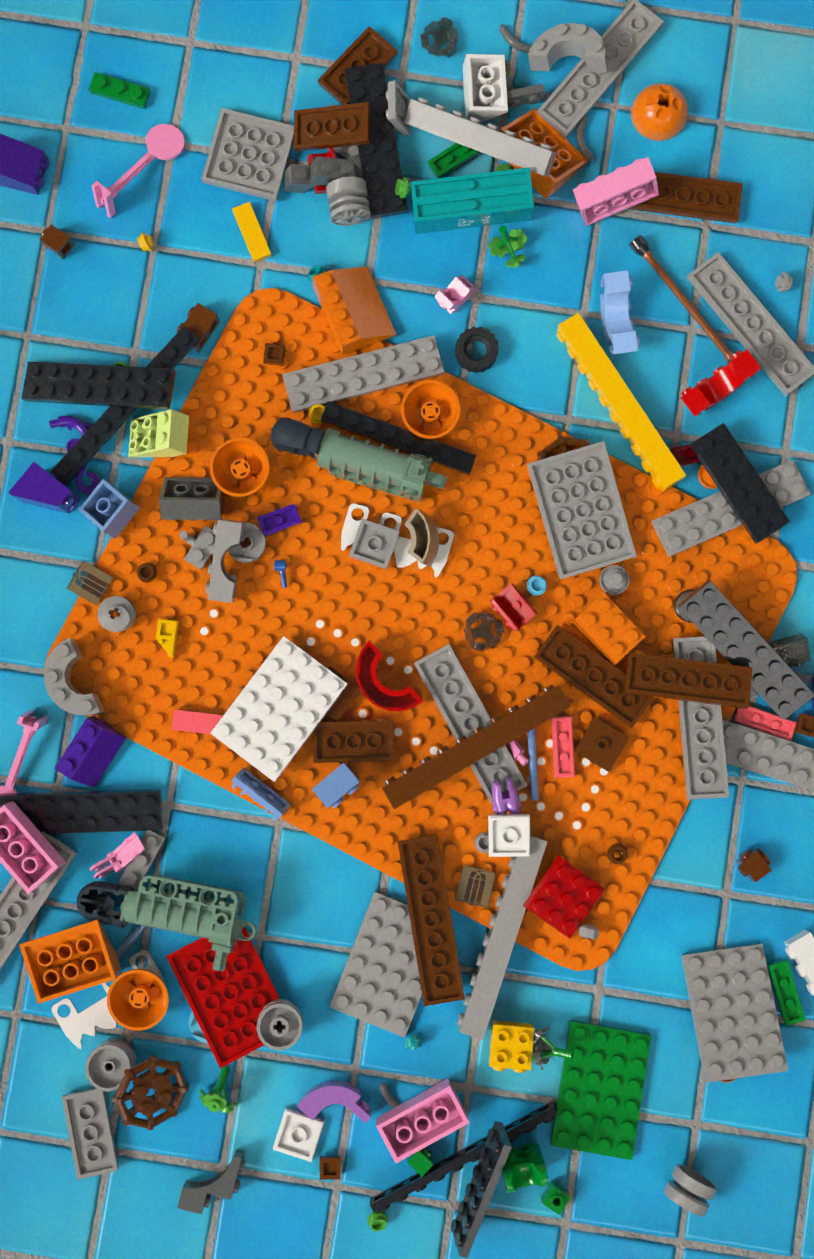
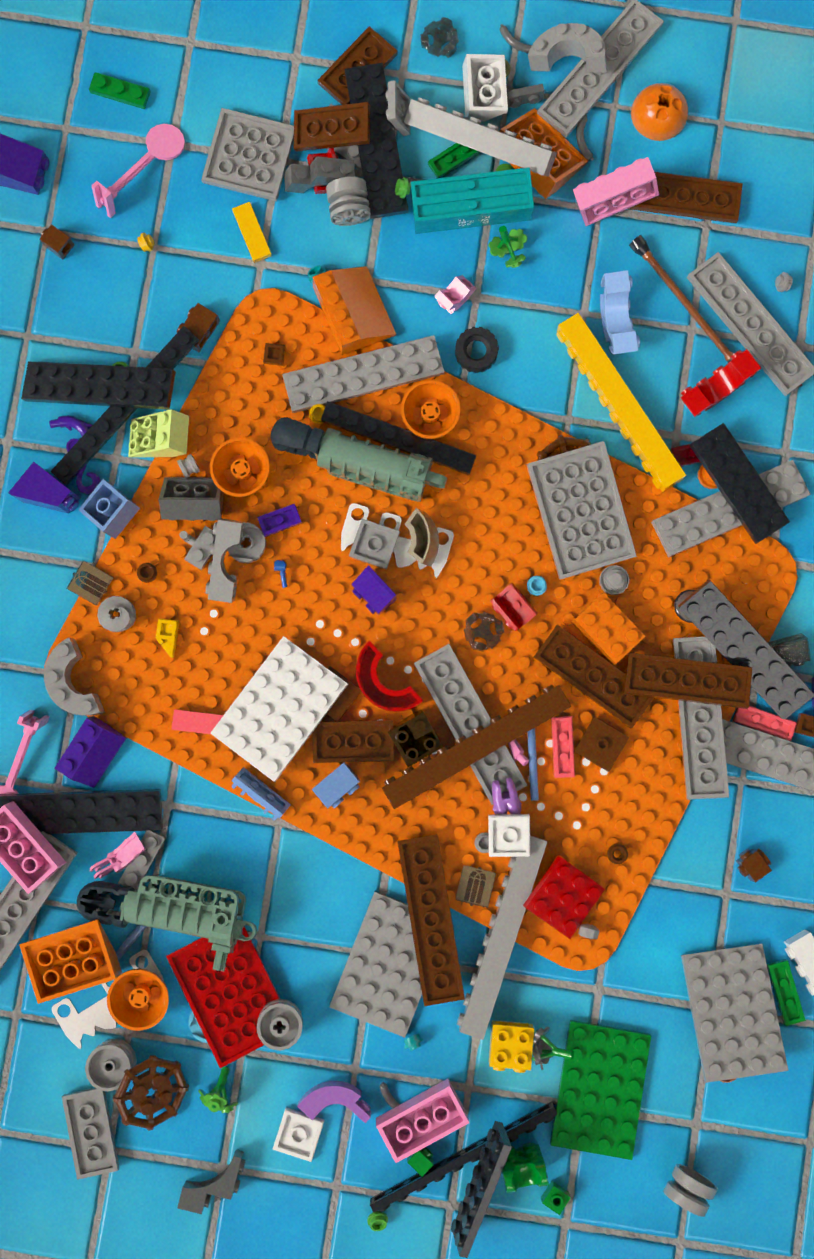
reddish brown plate [319,1155,341,1180] -> none
none -> light grey wheel [177,454,200,478]
none -> dark purple slope [352,565,397,615]
none -> dark brown slope [388,709,443,767]

